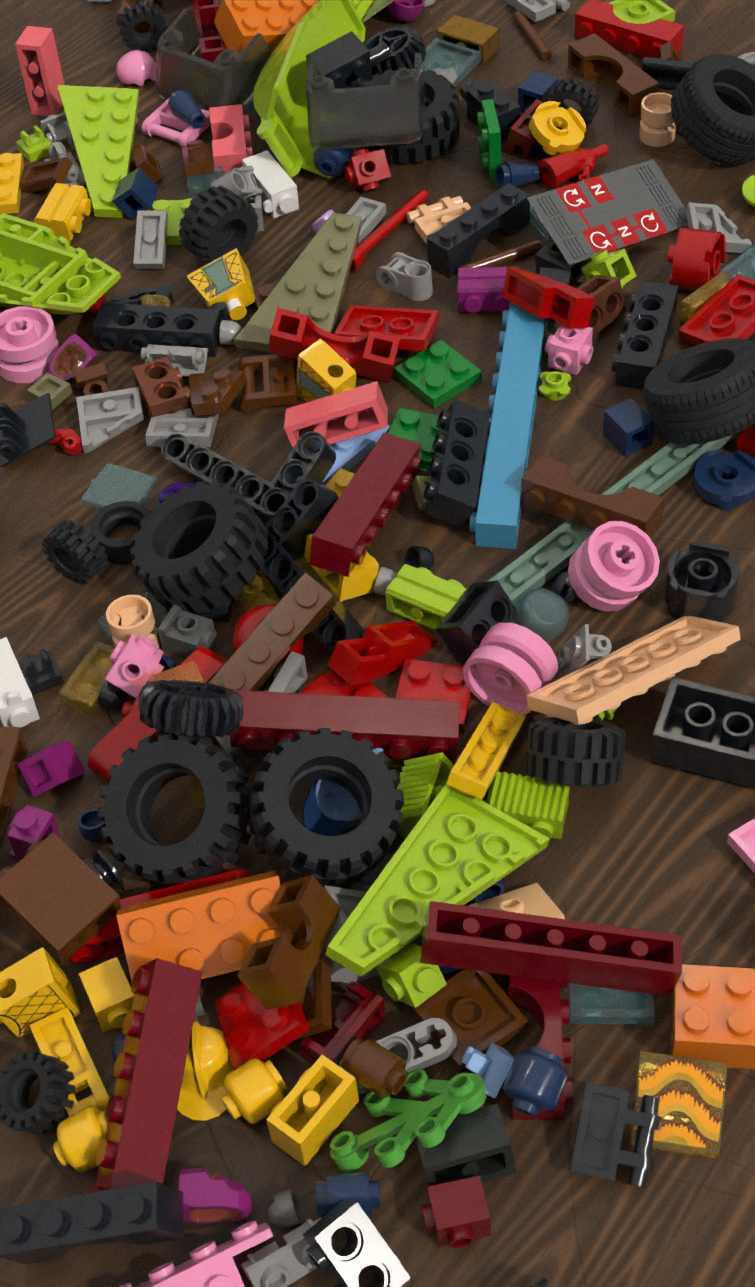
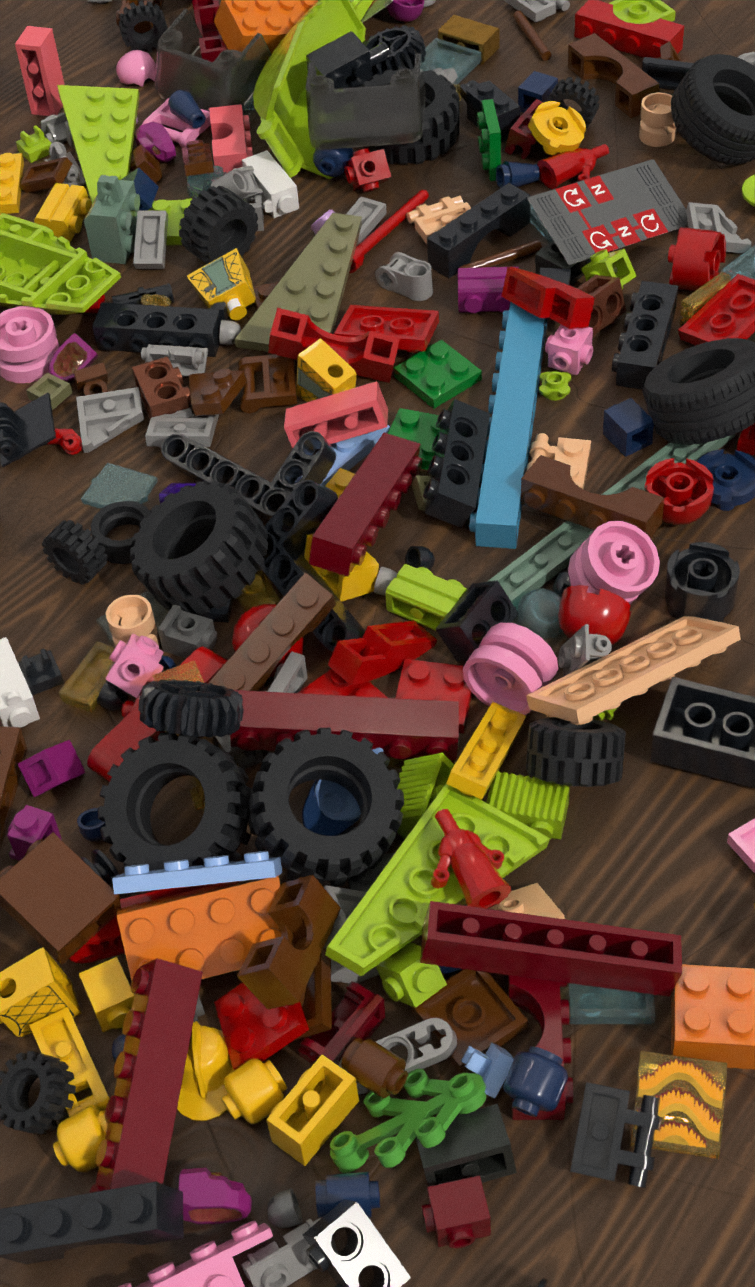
none -> sand green hinge [84,175,140,264]
none -> light blue plate [112,851,282,894]
none -> magenta rock [134,121,176,162]
none -> red piece [431,809,511,909]
none -> light nougat plate [525,433,591,489]
none -> red cylinder [558,585,632,645]
none -> red cylinder [644,458,714,525]

